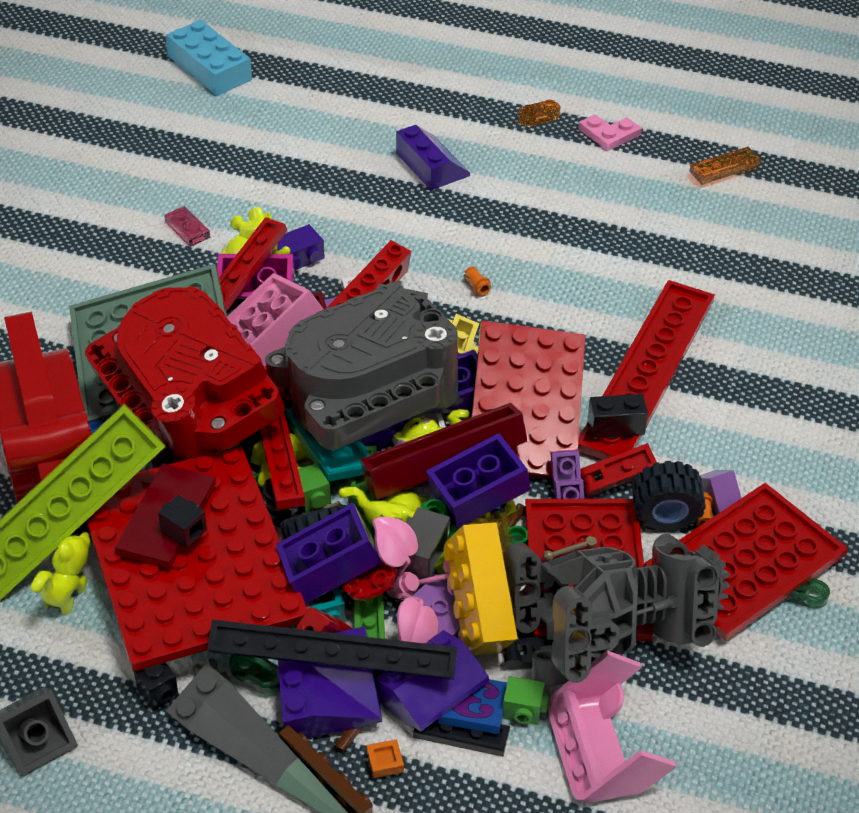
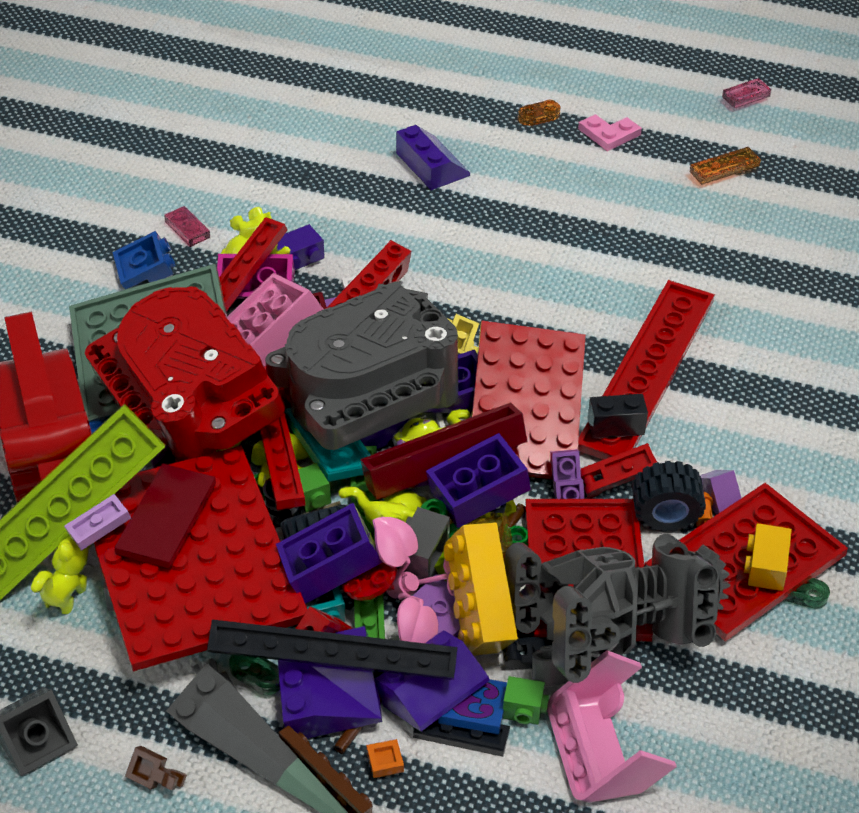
black brick [134,662,179,711] -> none
black brick [158,495,207,548] -> none
medium azure brick [165,20,252,96] -> none
orange pin [463,266,491,295] -> none
dark tan hinge [542,536,597,562] -> none
none -> lavender plate [64,494,131,550]
none -> blue plate [113,231,176,289]
none -> reddish brown plate [125,746,187,791]
none -> clear pink plate [722,78,772,109]
none -> yellow brick [744,523,792,591]

